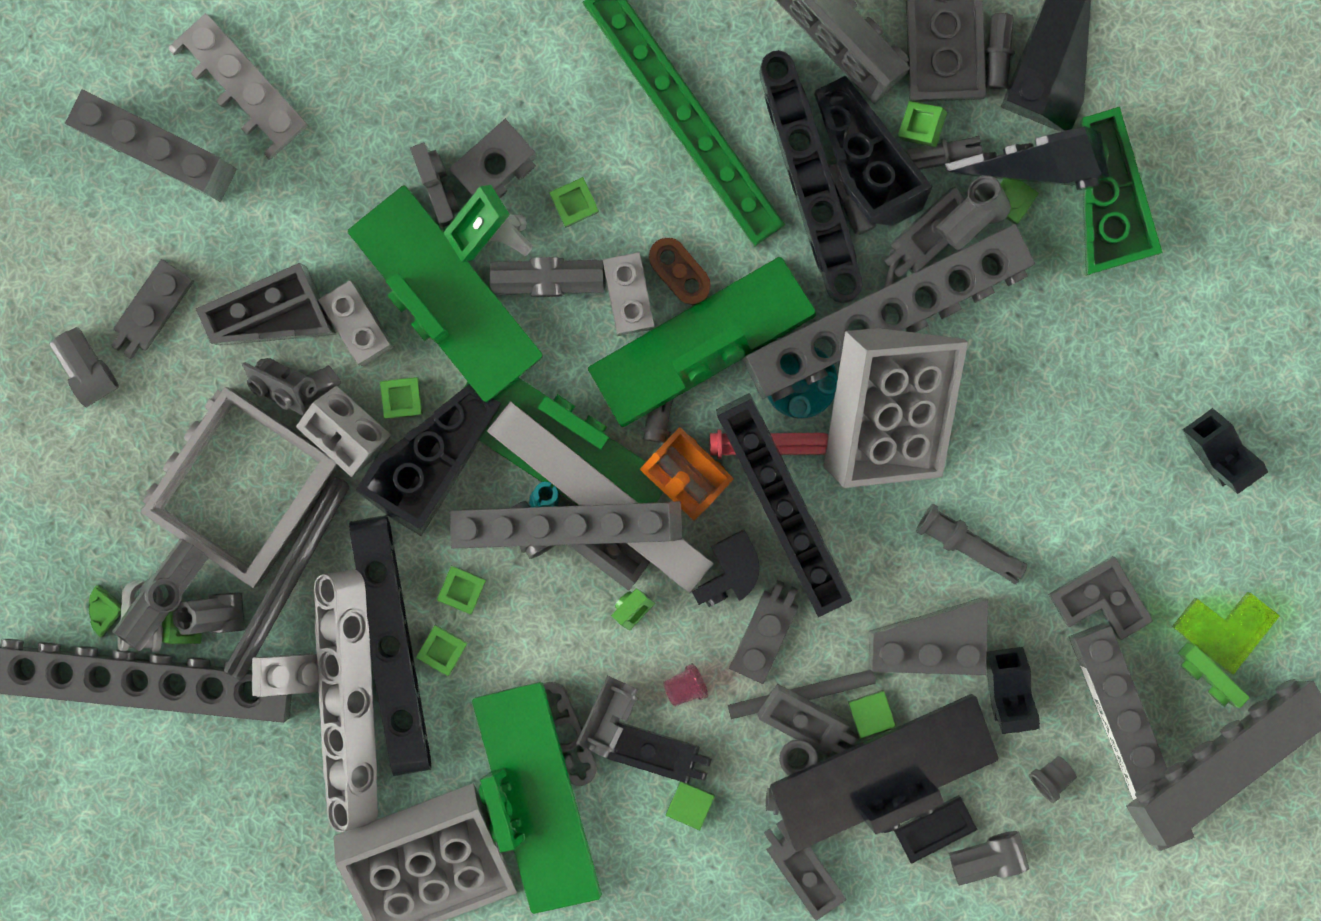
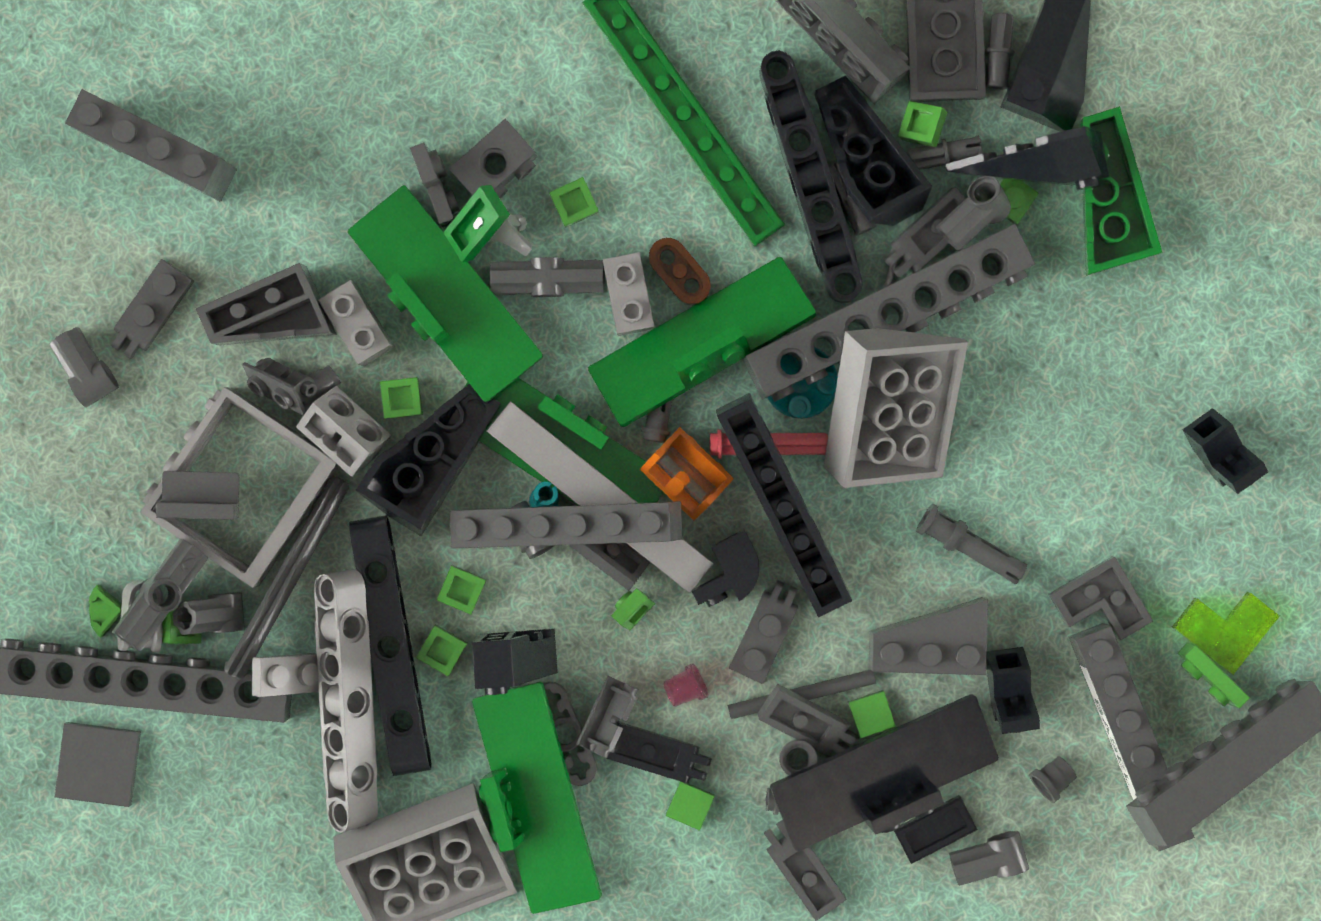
light grey hinge [168,13,308,160] -> none
none -> dark grey tile [54,722,141,807]
none -> dark grey panel [156,471,240,520]
none -> black wedge [472,628,558,695]

